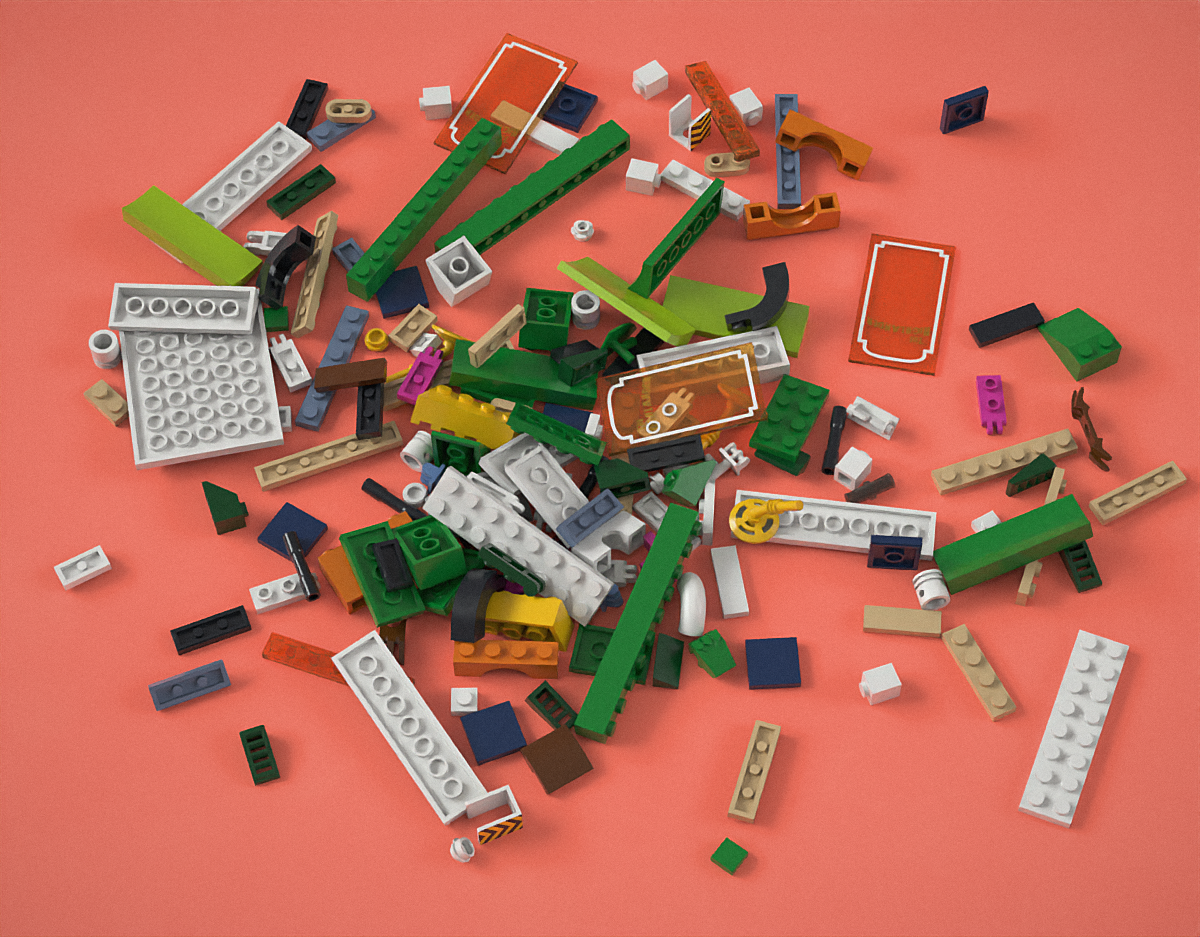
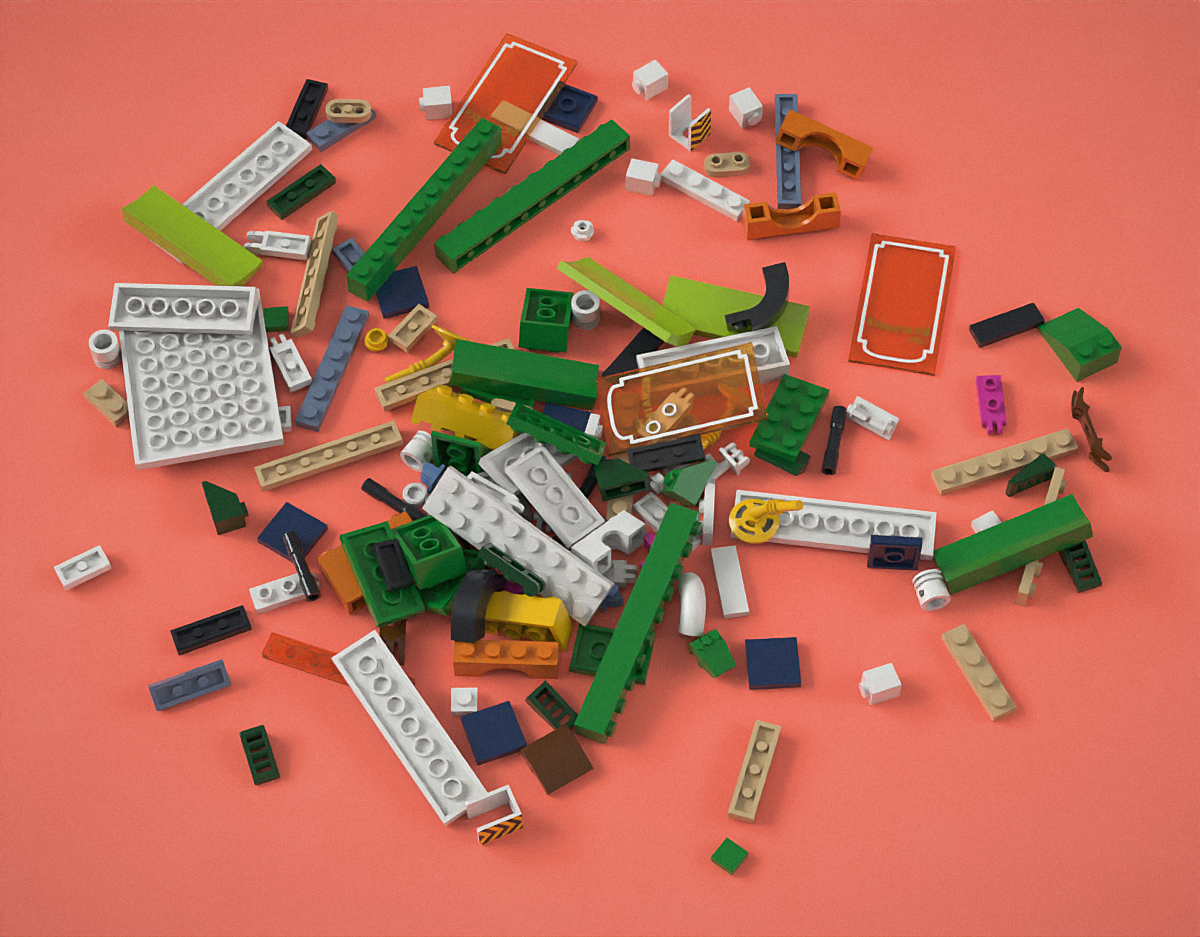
black arch [256,225,316,311] -> none
reddish brown tile [314,357,388,393] -> none
black plate [356,383,384,440] -> none
dark pink hinge [397,346,443,405] -> none
white plate [409,333,443,357] -> none
white slope [426,236,493,307] -> none
white plate [450,837,475,863] -> none
tan tile [468,304,527,368] -> none
black tile [550,340,599,364] -> none
sand blue plate [556,488,624,548] -> none
dark green slope [558,347,608,387] -> none
green shield [594,322,637,364] -> none
green arch [627,178,725,299] -> none
dark green slope [653,633,684,689] -> none
clear orange plate [685,61,760,162] -> none
white brick [834,446,873,492] -> none
clear smoke pin [844,473,896,504] -> none
tan tile [863,605,942,638] -> none
dark blue tile [939,86,989,134] -> none
white plate [1018,630,1129,829] -> none
tan plate [1089,460,1187,526] -> none

